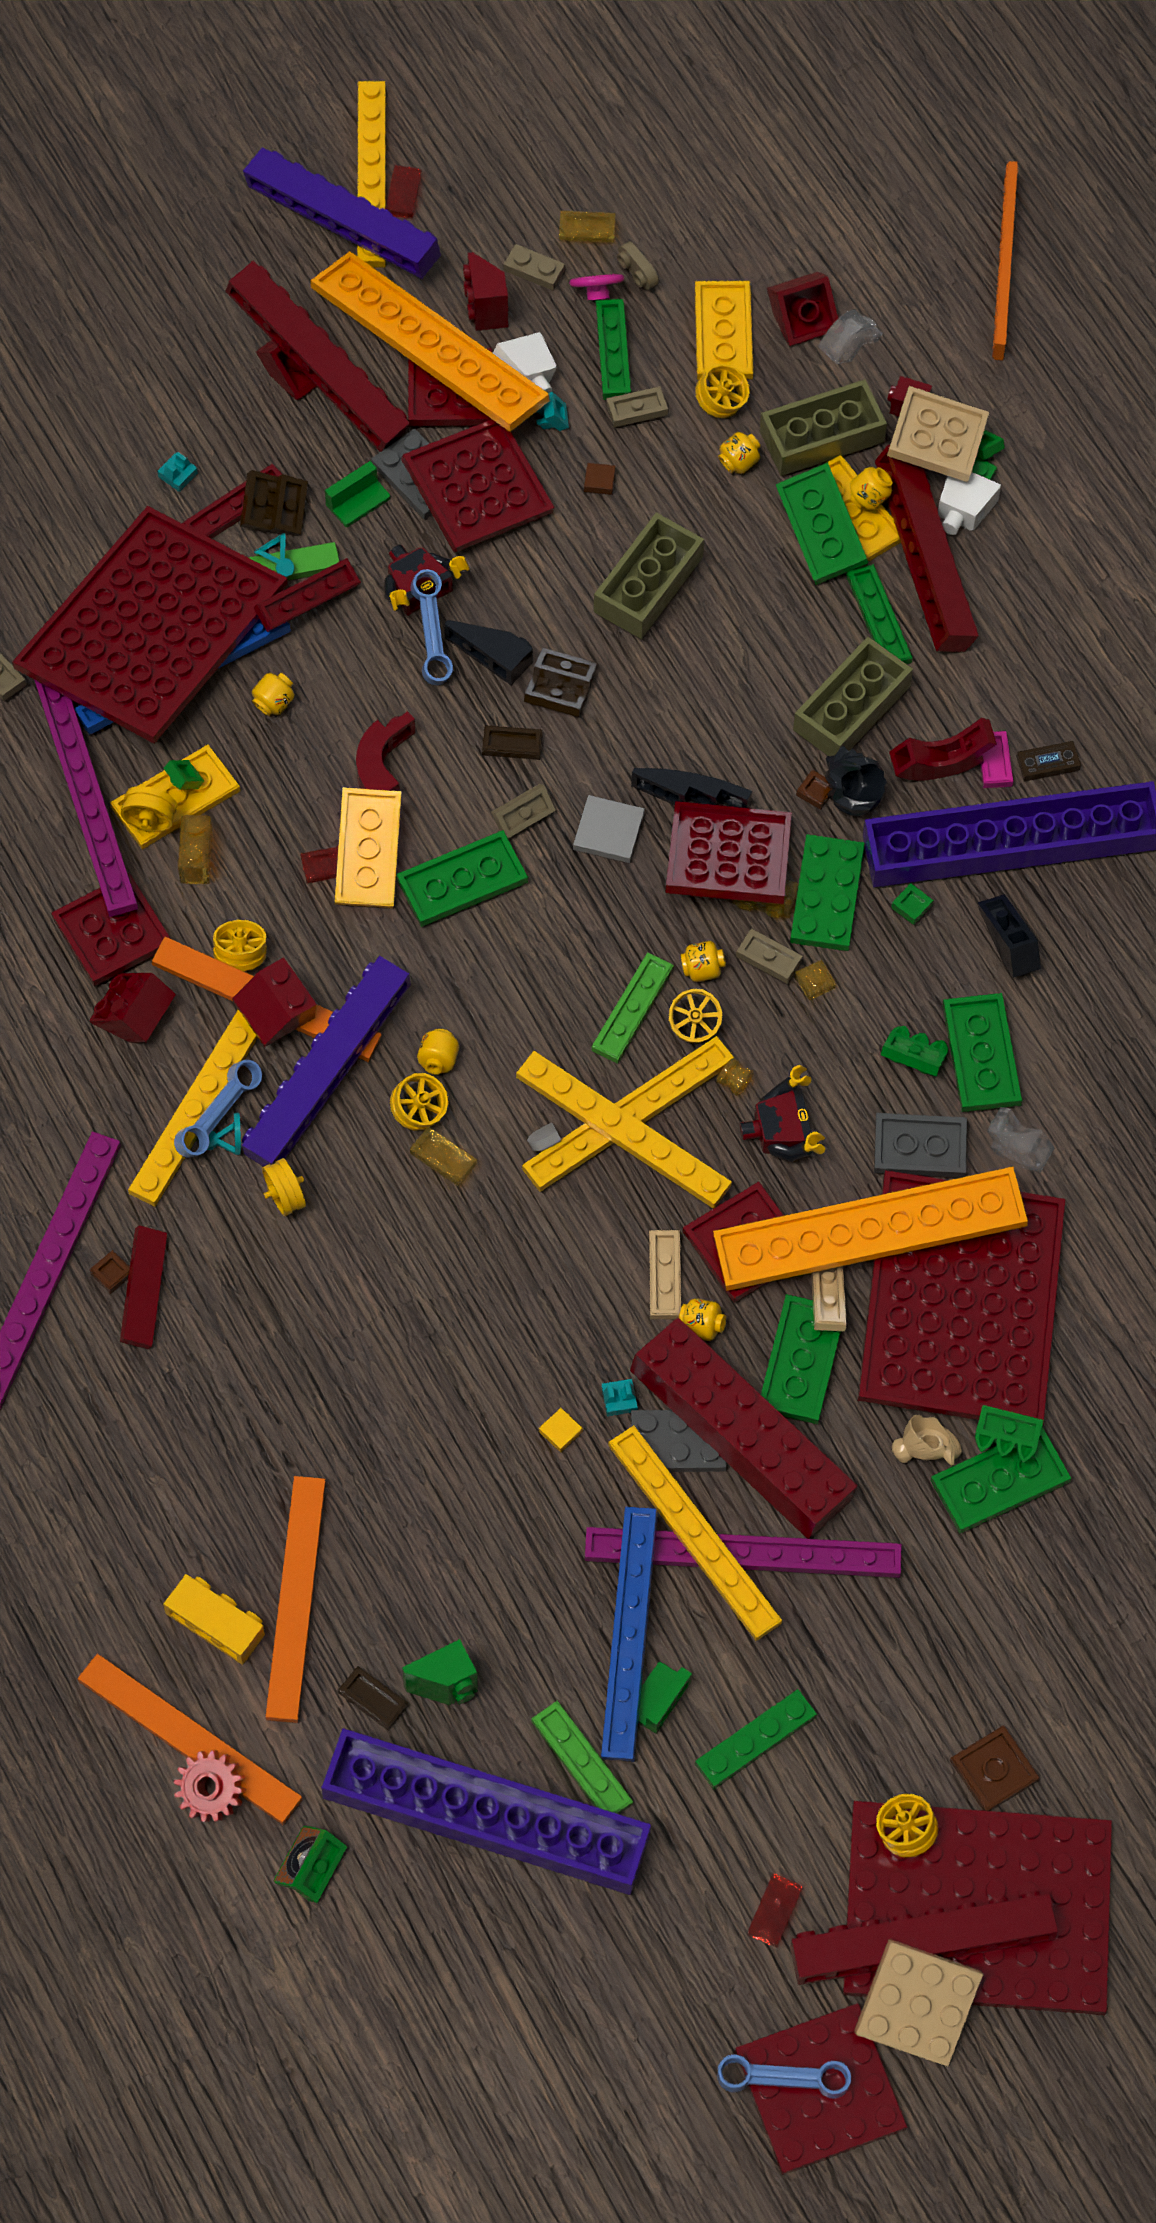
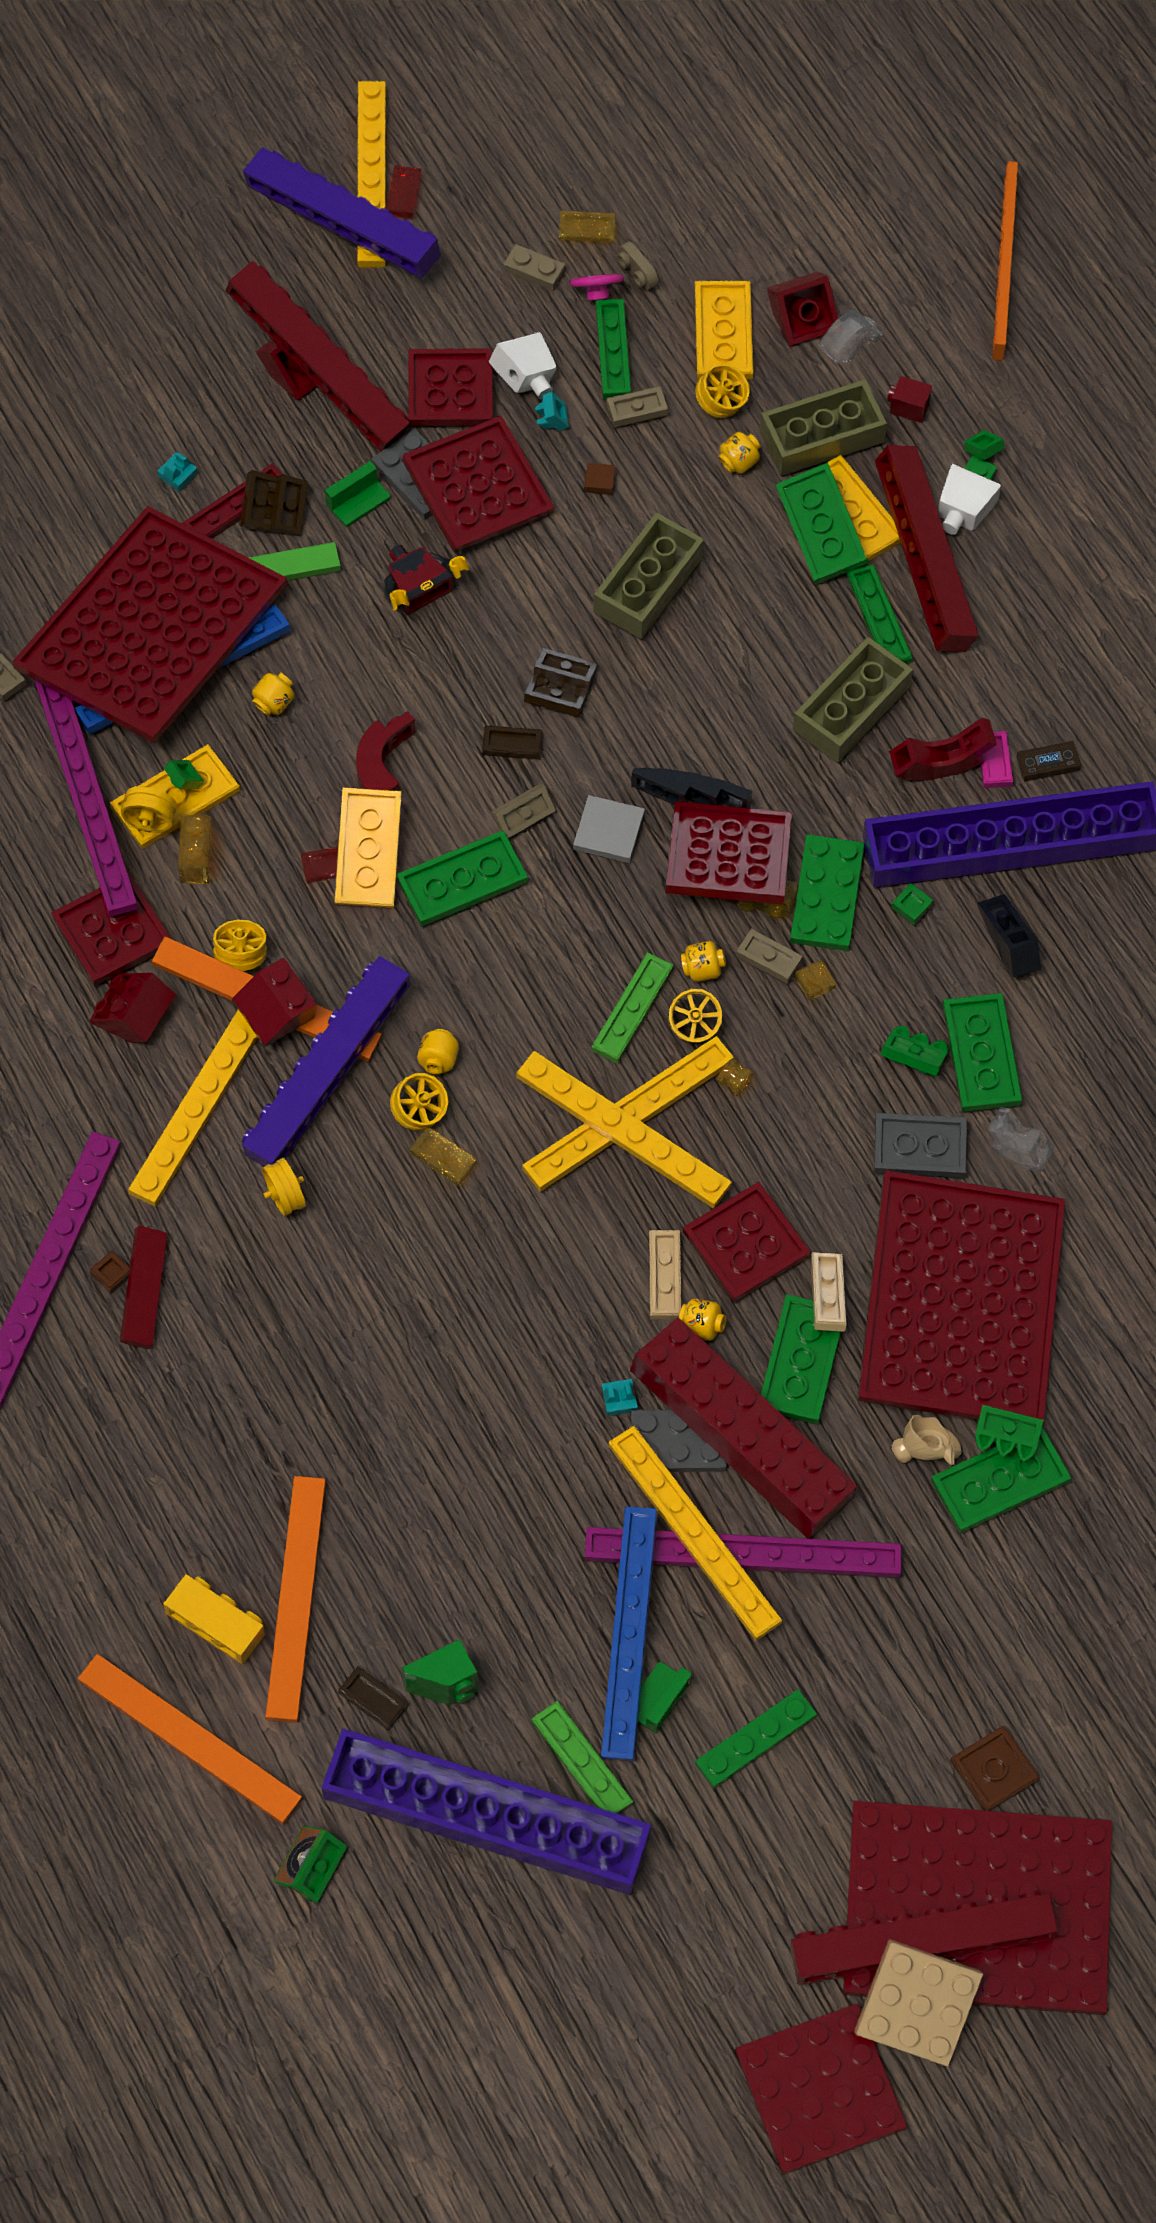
medium blue piece [174,1060,262,1158] -> none
gear [174,1750,246,1822] -> none
teal piece [207,1113,241,1155] -> none
teal piece [253,533,294,577] -> none
dark red tile [253,558,361,632] -> none
light orange plate [311,251,549,432] -> none
medium blue piece [411,569,453,685] -> none
black slope [444,620,533,685] -> none
dark red slope [463,252,508,331] -> none
light grey tile [527,1122,561,1151] -> none
yellow tile [539,1408,583,1453] -> none
light orange plate [713,1167,1028,1291] -> none
medium blue piece [717,2055,851,2098] -> none
torso [740,1065,825,1162] -> none
clear red plate [747,1873,803,1948] -> none
reddish brown tile [796,770,830,810] -> none
black hair [825,745,887,817] -> none
yellow head [850,467,892,510] -> none
yellow wheel [876,1794,938,1857] -> none
tan plate [887,386,989,482] -> none

